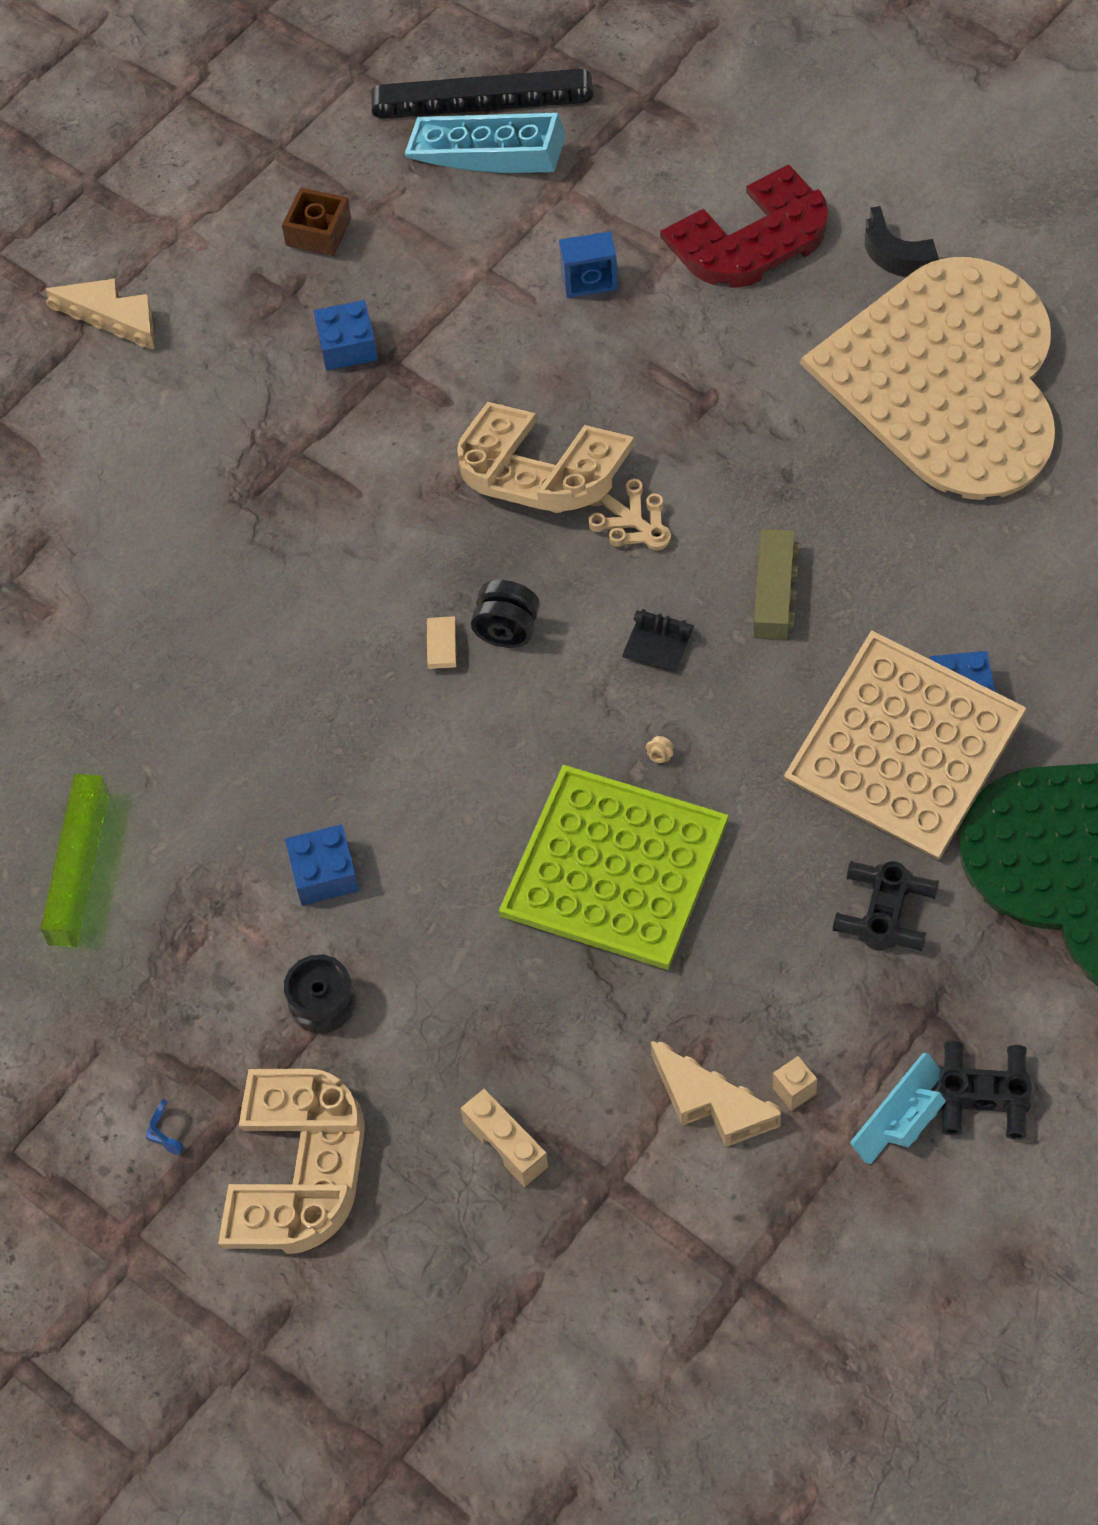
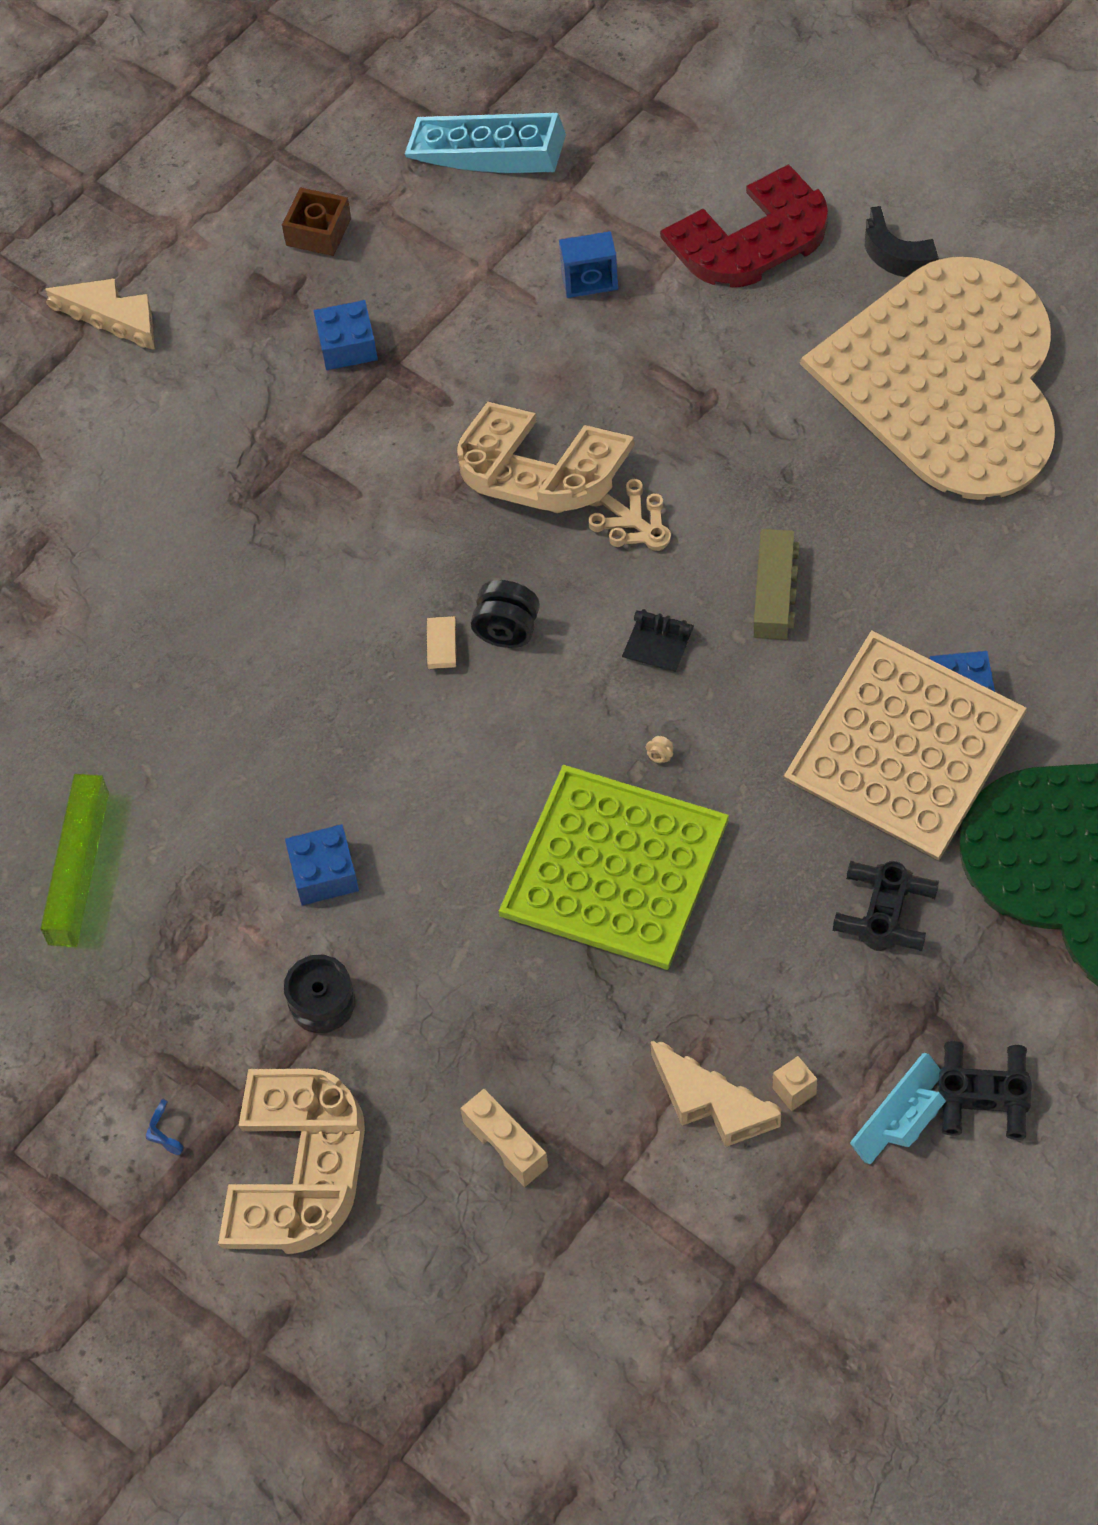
black beam [371,69,593,119] -> none

